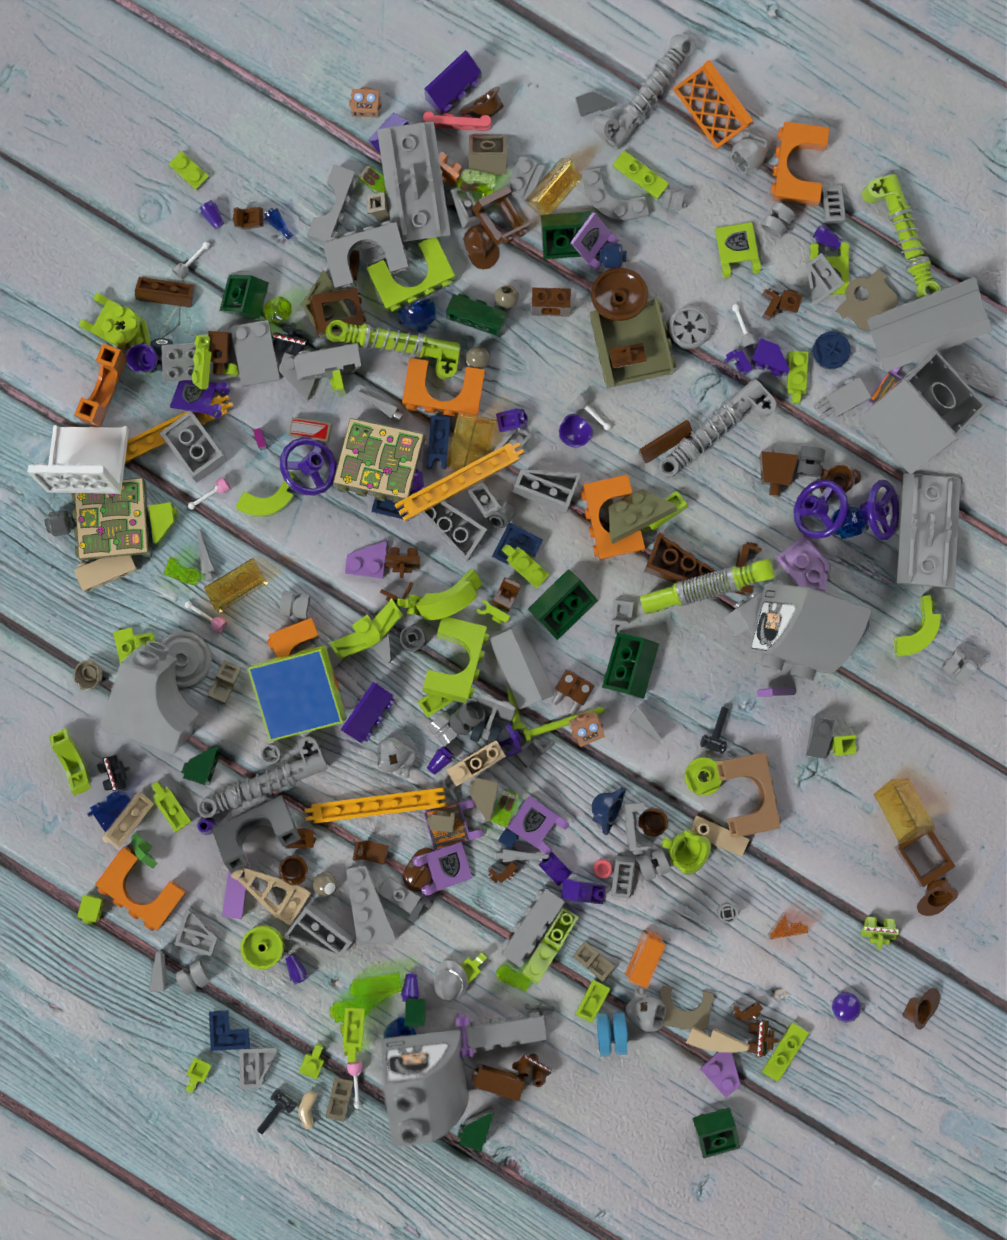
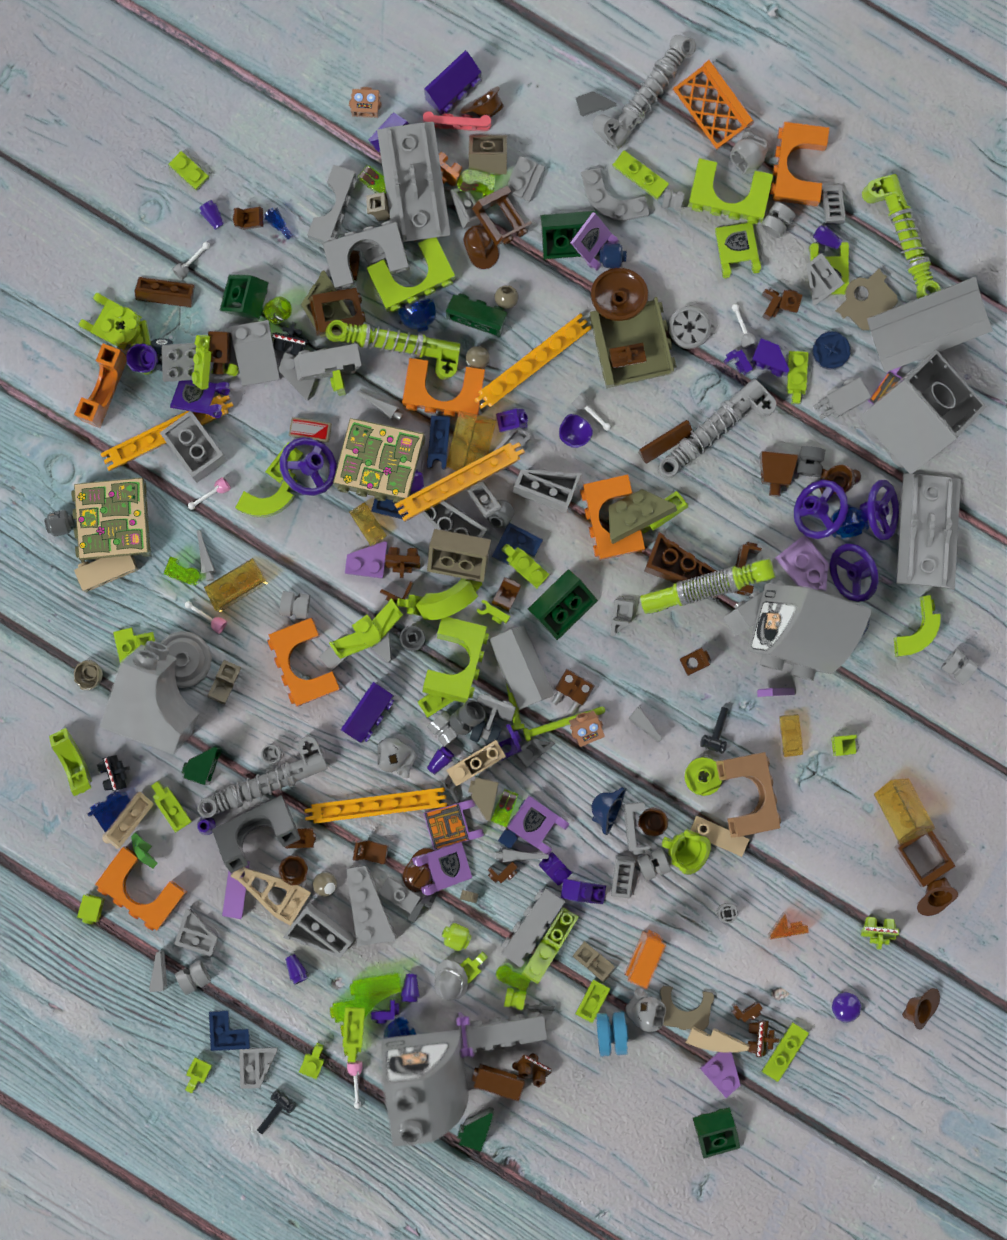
white bracket [28,425,129,494] -> none
lime slope [148,502,179,545] -> none
lime wheel [240,925,285,970] -> none
blue tile [248,645,347,741] -> none
magenta tile [253,428,267,451] -> none
tan arm [298,1091,317,1129] -> none
dark tan slope [326,1078,353,1122] -> none
dark green slope [405,999,426,1026] -> none
dark tan brick [427,811,457,833] -> none
clear yellow slope [524,158,582,216] -> none
reddish brown panel [531,287,571,317] -> none
coral tile [593,859,613,879] -> none
dark green slope [602,633,659,699] -> none
dark grey slope [806,717,834,759] -> none
none -> lime plate [265,442,304,484]
none -> clear yellow slope [349,502,387,546]
none -> dark purple bracket [371,999,399,1023]
none -> dark tan slope [427,529,491,582]
none -> lime head [441,923,472,951]
none -> dark tan axle [460,890,479,903]
none -> light orange hinge [475,313,592,409]
none -> lime wheel [504,988,527,1010]
none -> reddish brown bracket [679,648,711,676]
none -> lime arch [688,158,773,224]
none -> clear yellow slope [779,714,803,757]
none -> dark purple piece [829,543,879,602]

